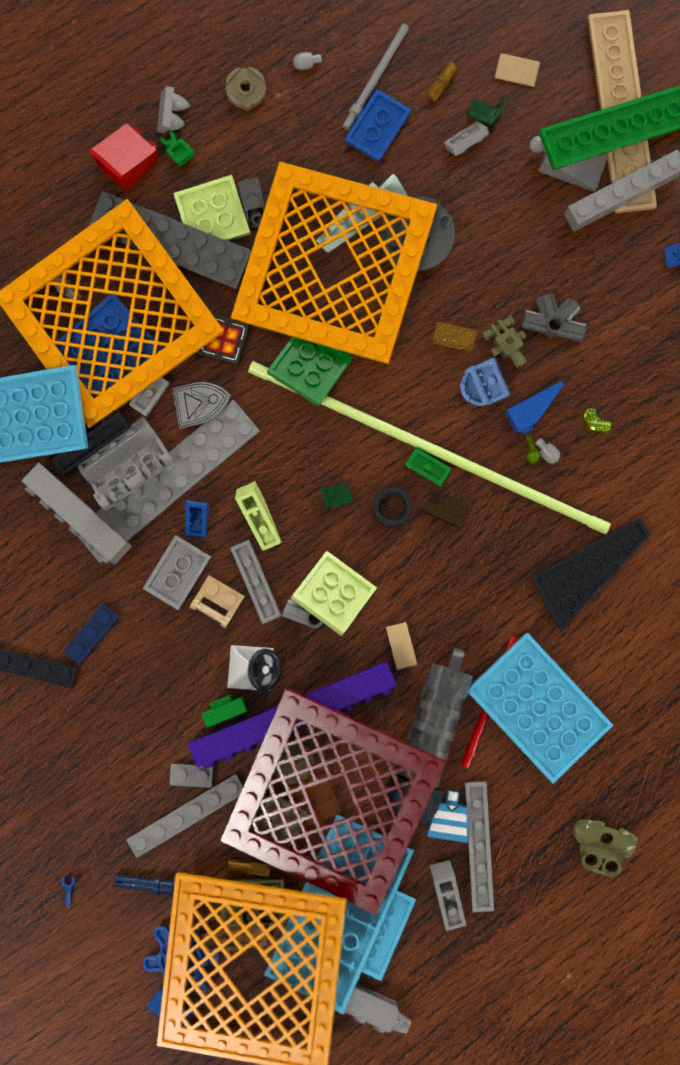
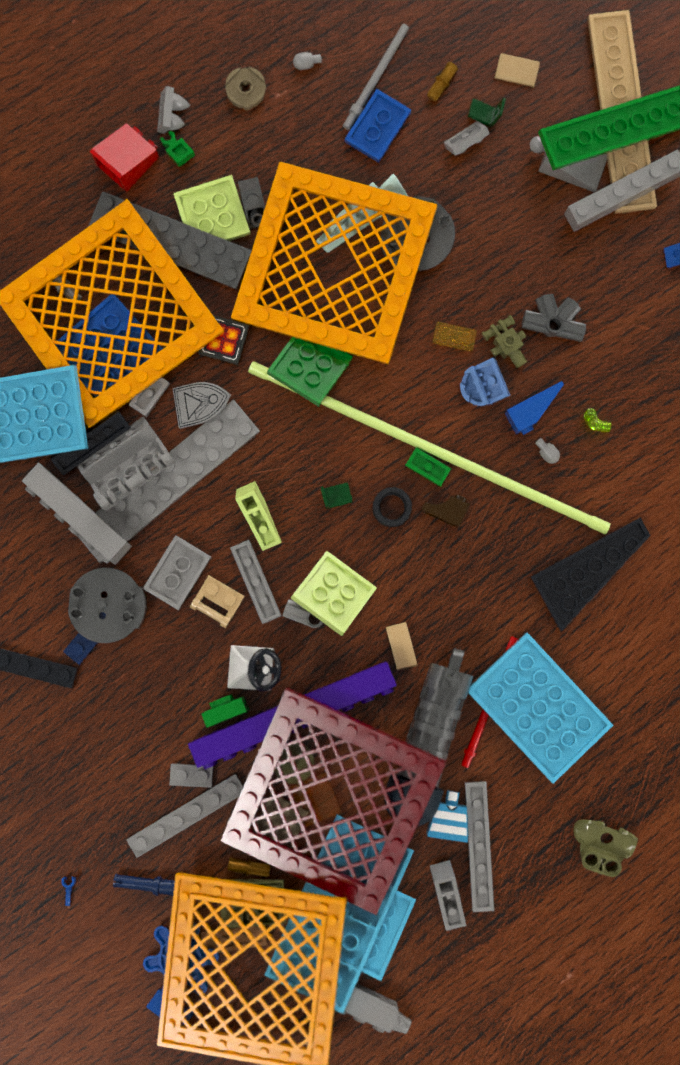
blue slope [185,500,210,537] -> none
clear neon green hand [526,434,540,464] -> none
none -> dark grey piece [68,568,147,643]

